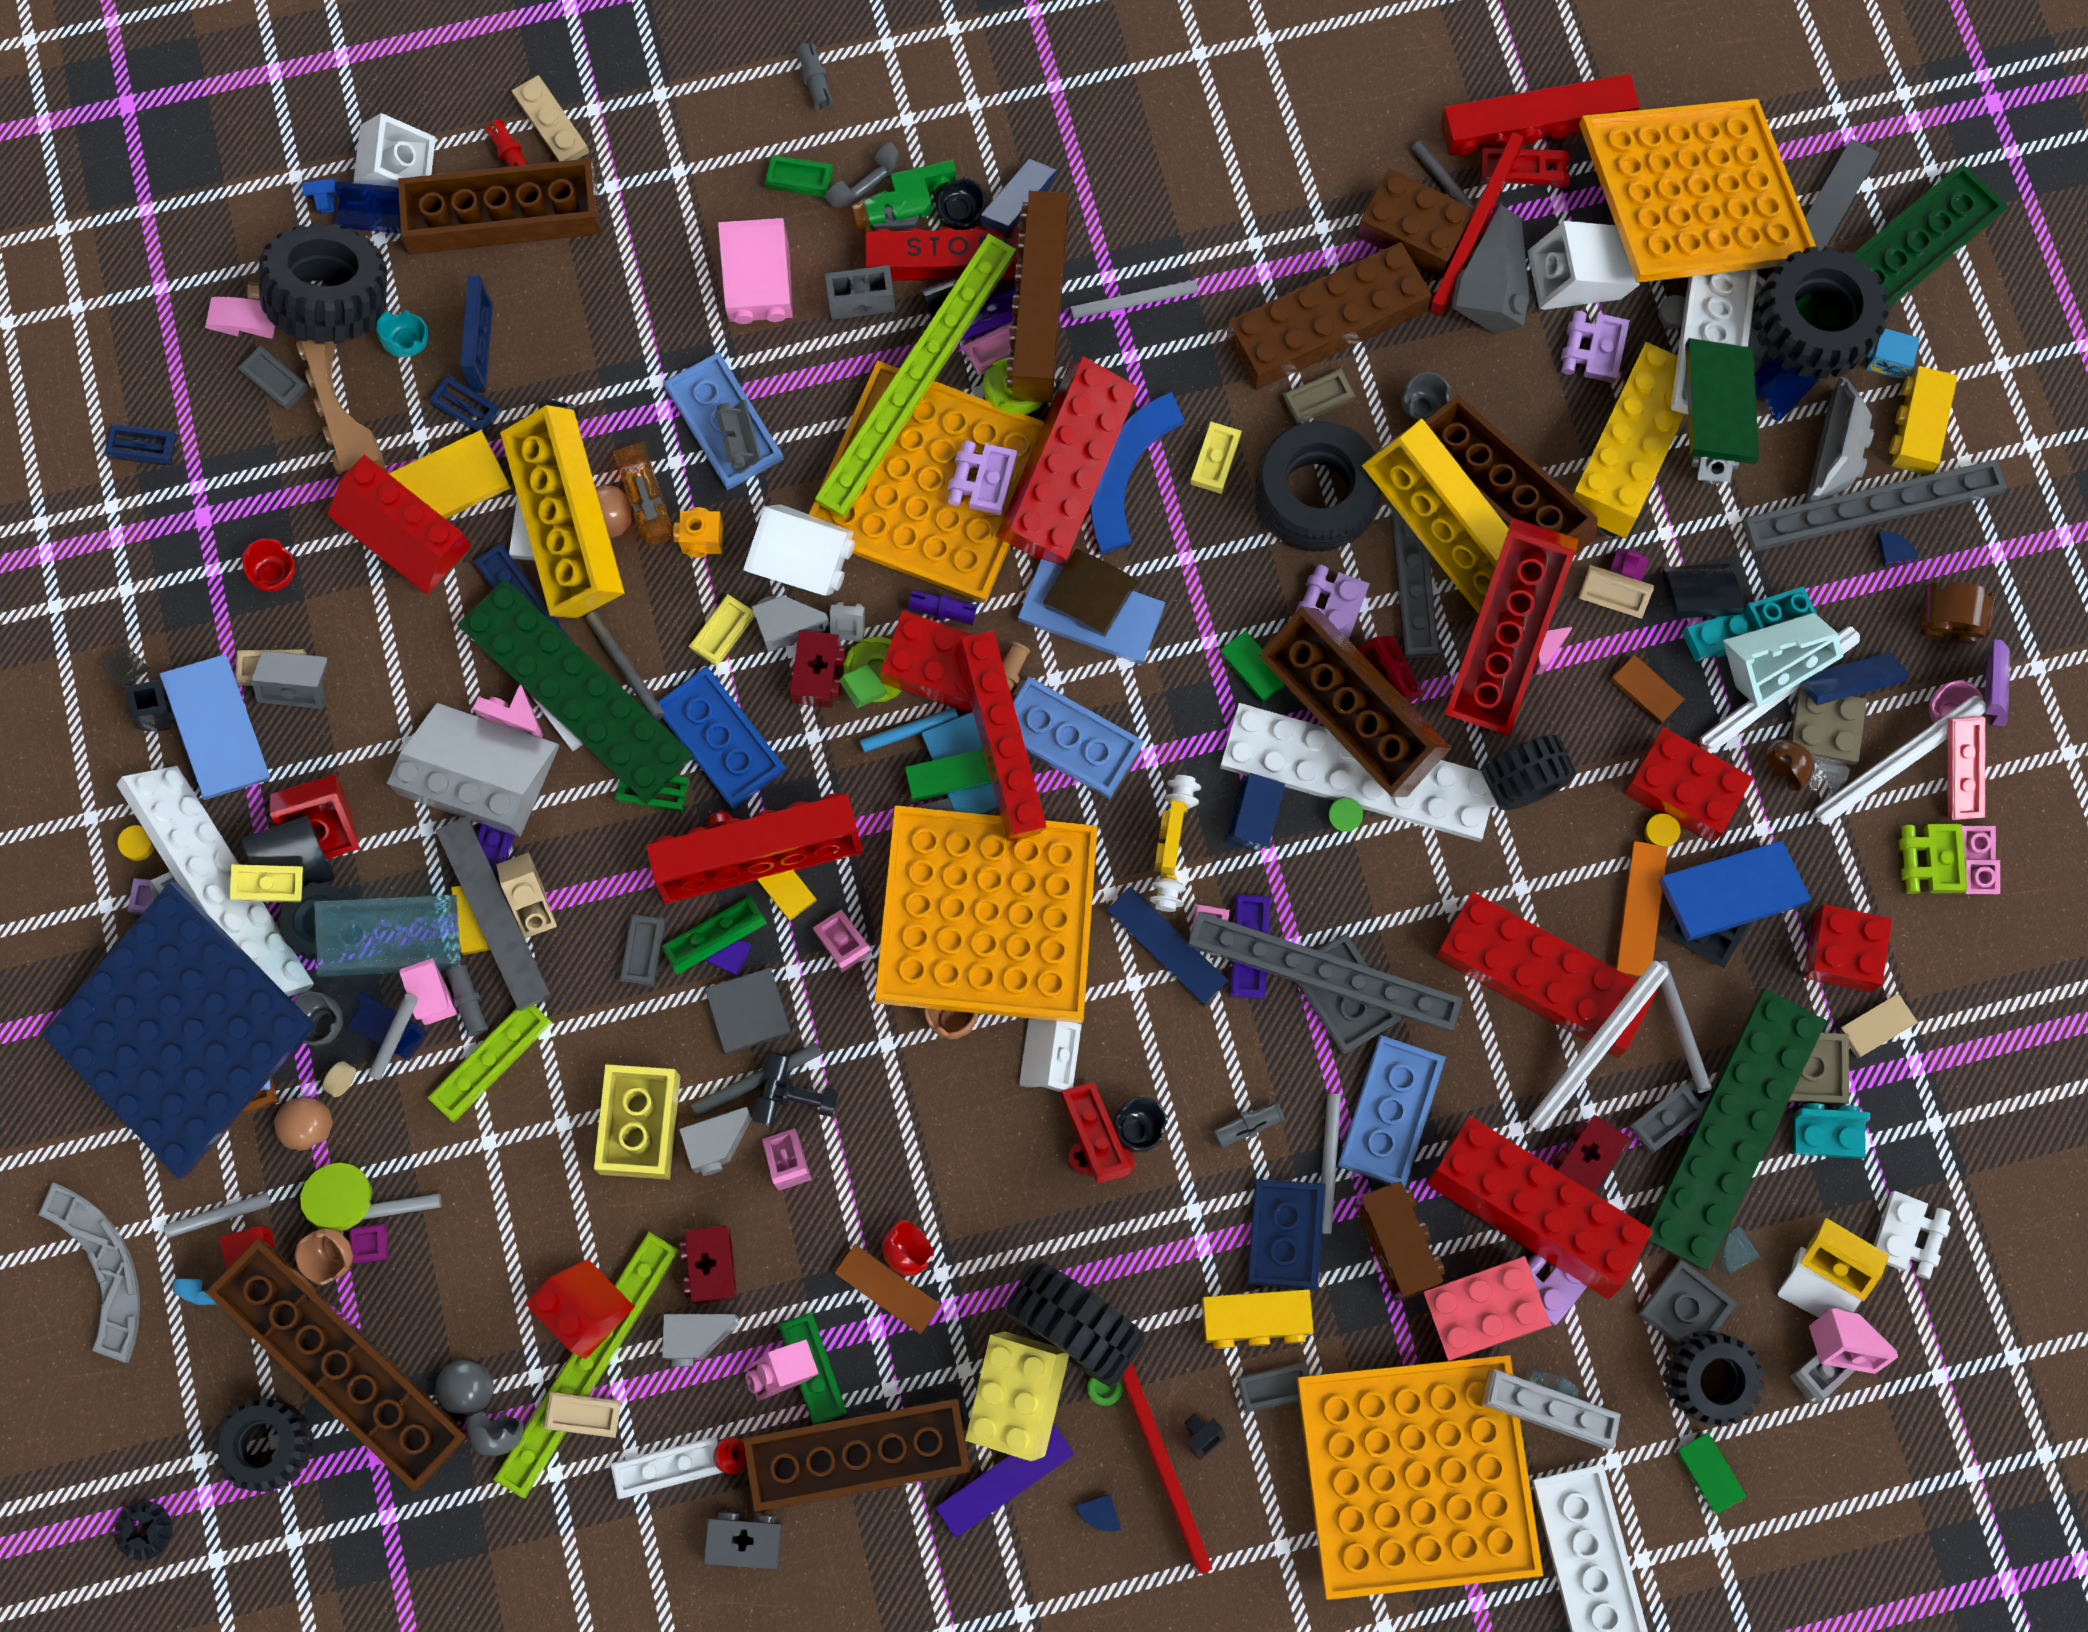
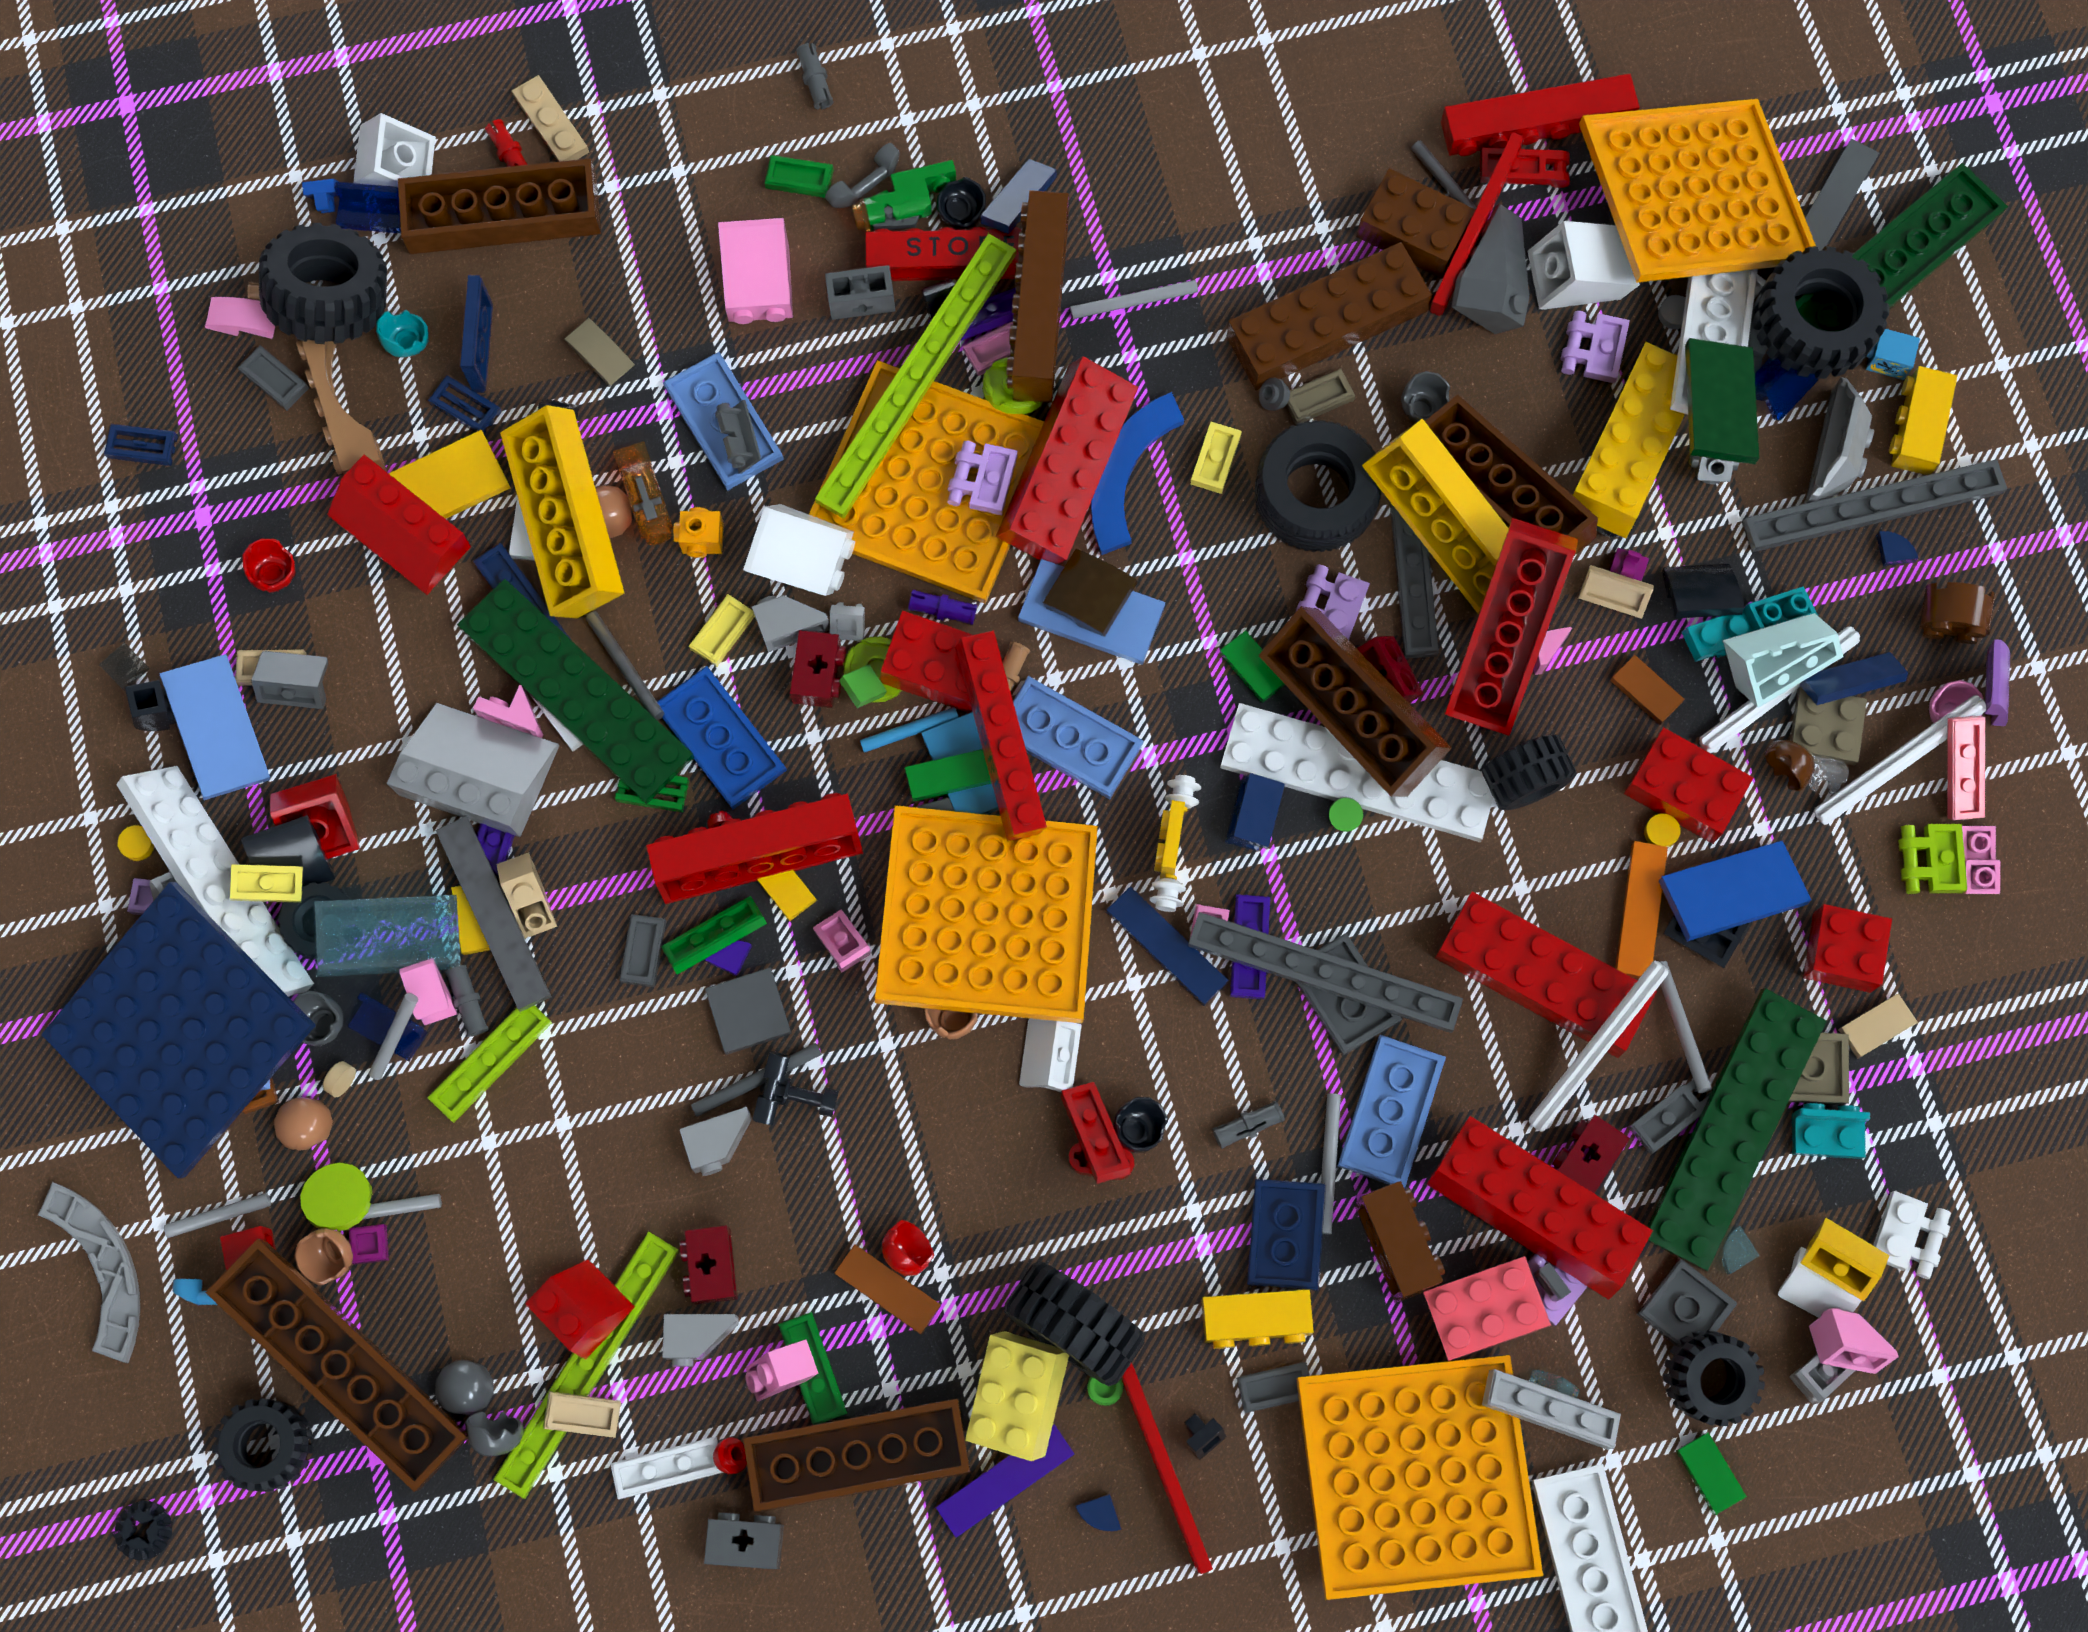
light yellow brick [594,1064,680,1180] -> none
bright pink slope [762,1128,812,1191] -> none
none -> dark tan slope [564,318,635,387]
none -> dark grey plate [1259,378,1290,411]
none -> dark grey tile [1533,1263,1571,1302]

